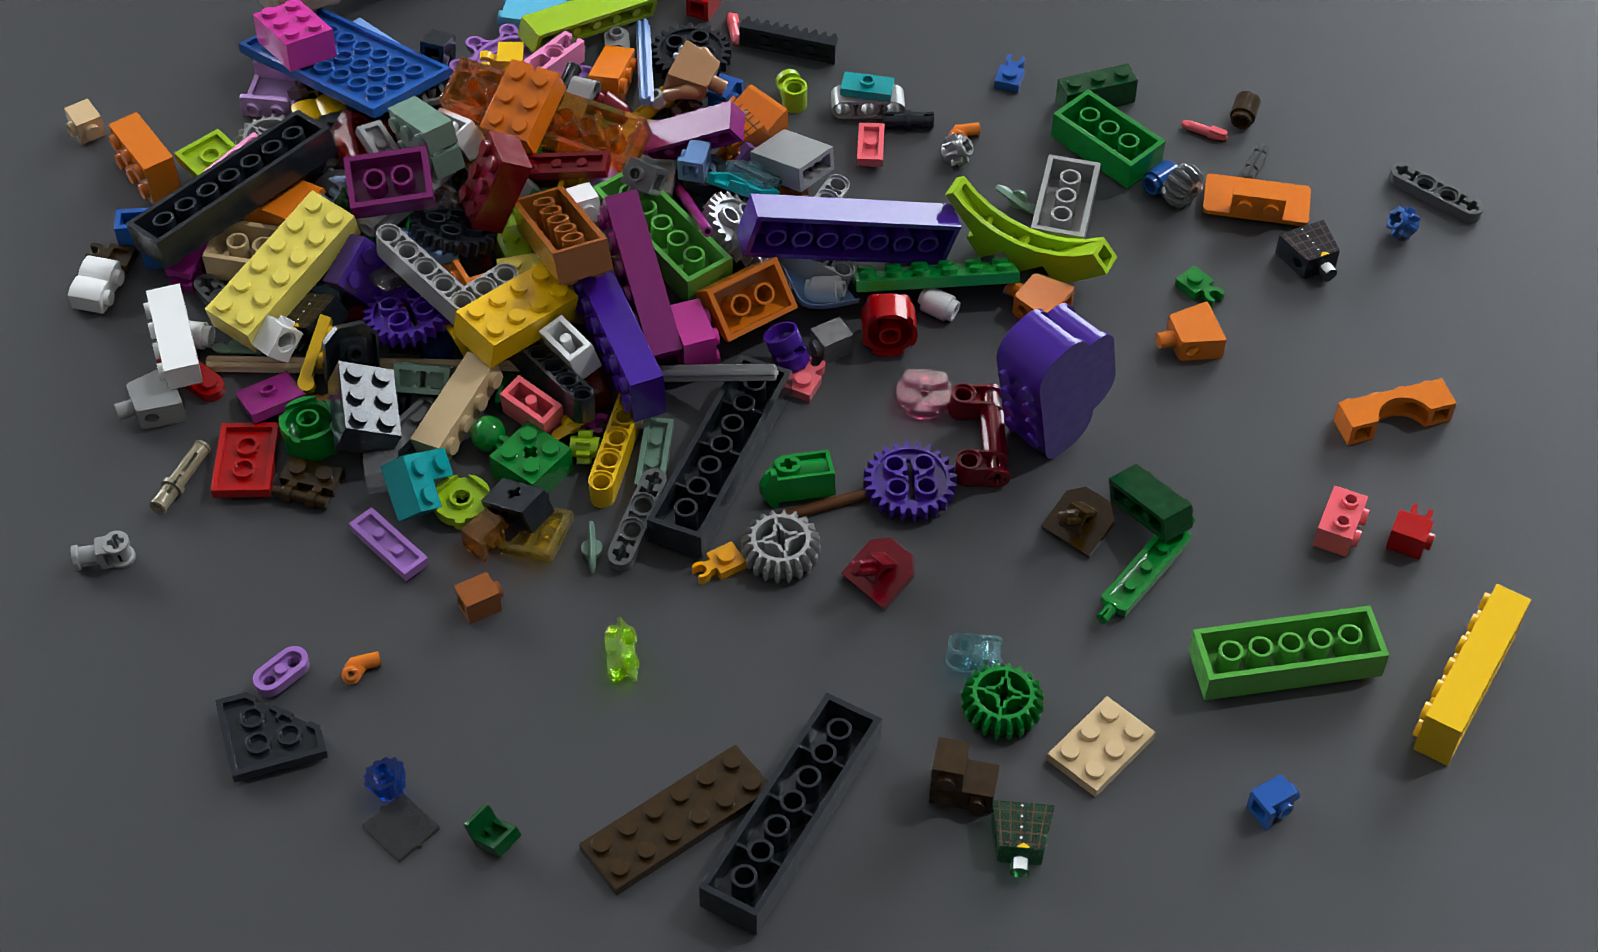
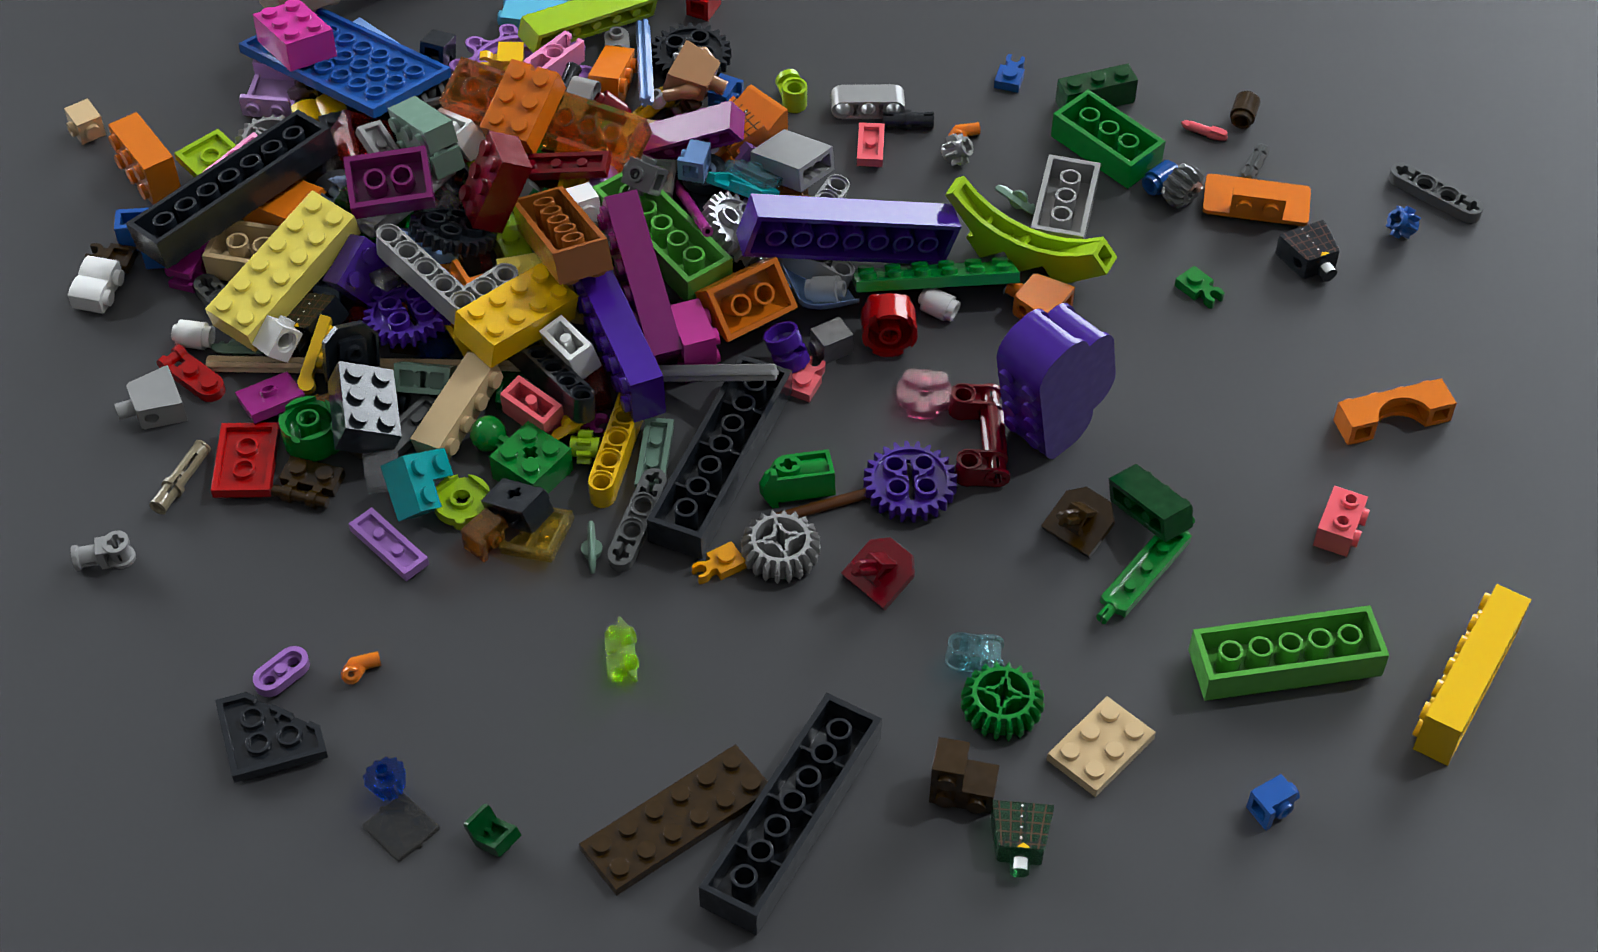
white brick [143,283,203,390] -> none
dark orange brick [454,571,504,625] -> none
coral piece [726,12,740,45] -> none
black gear [739,16,838,64] -> none
teal plate [840,72,895,102] -> none
orange torso [1155,302,1227,361] -> none
red brick [1386,504,1436,560] -> none

